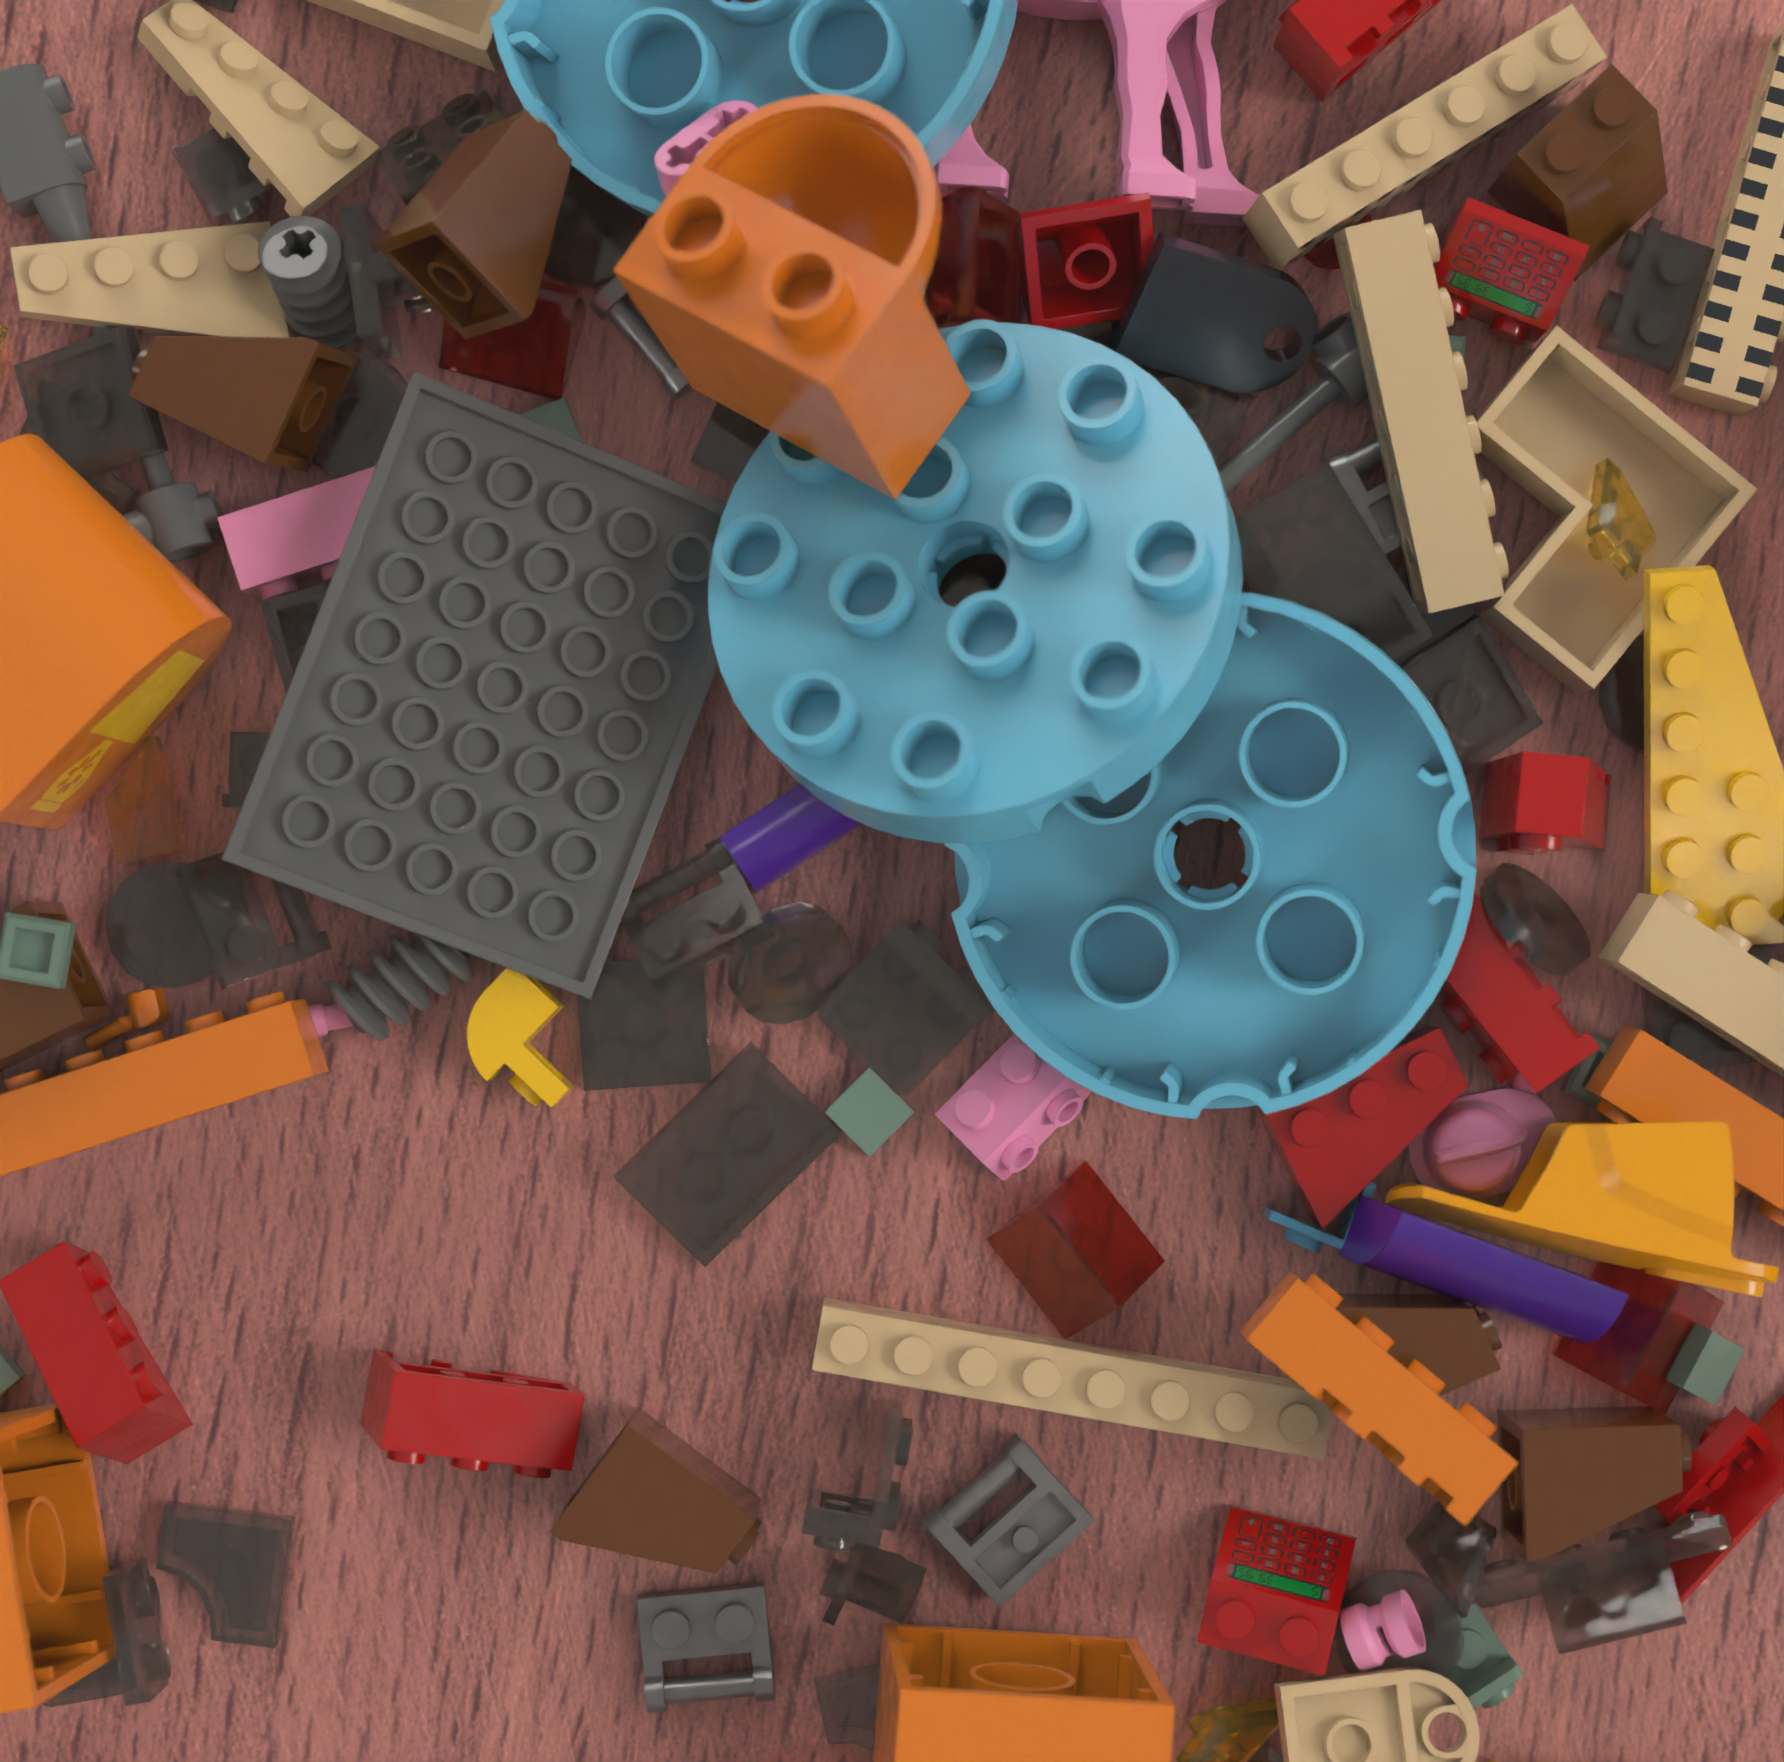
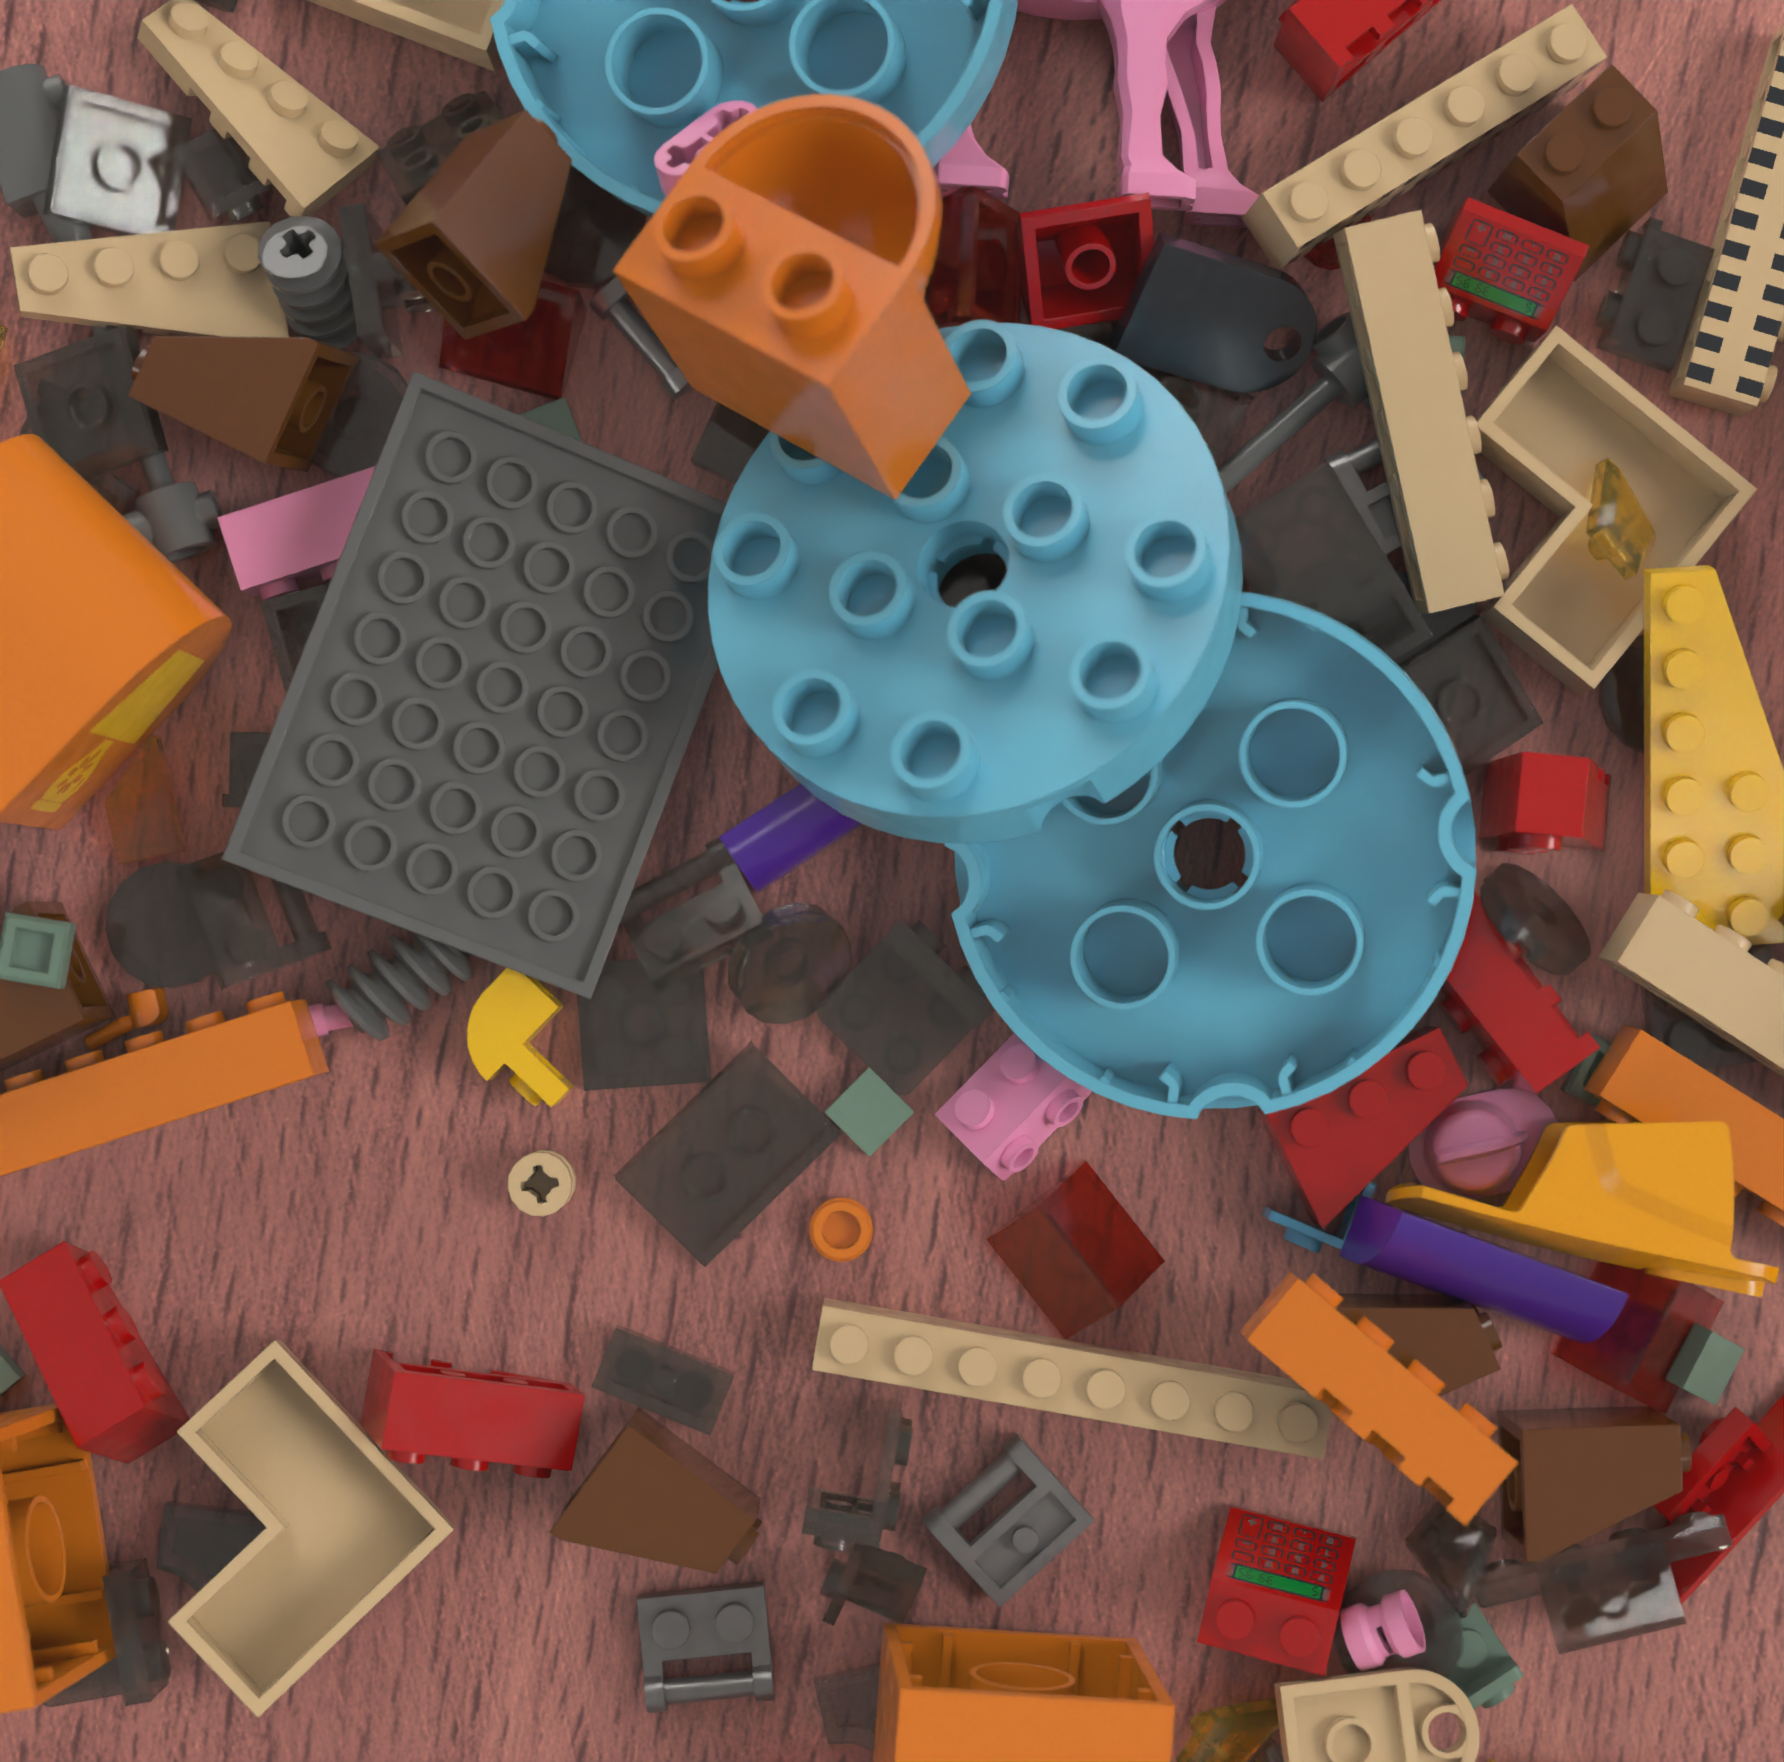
none -> clear smoke tile [43,85,192,236]
none -> tan piece [167,1340,455,1718]
none -> tan wheel [508,1149,576,1217]
none -> clear smoke plate [592,1325,736,1435]
none -> orange tile [809,1196,873,1262]

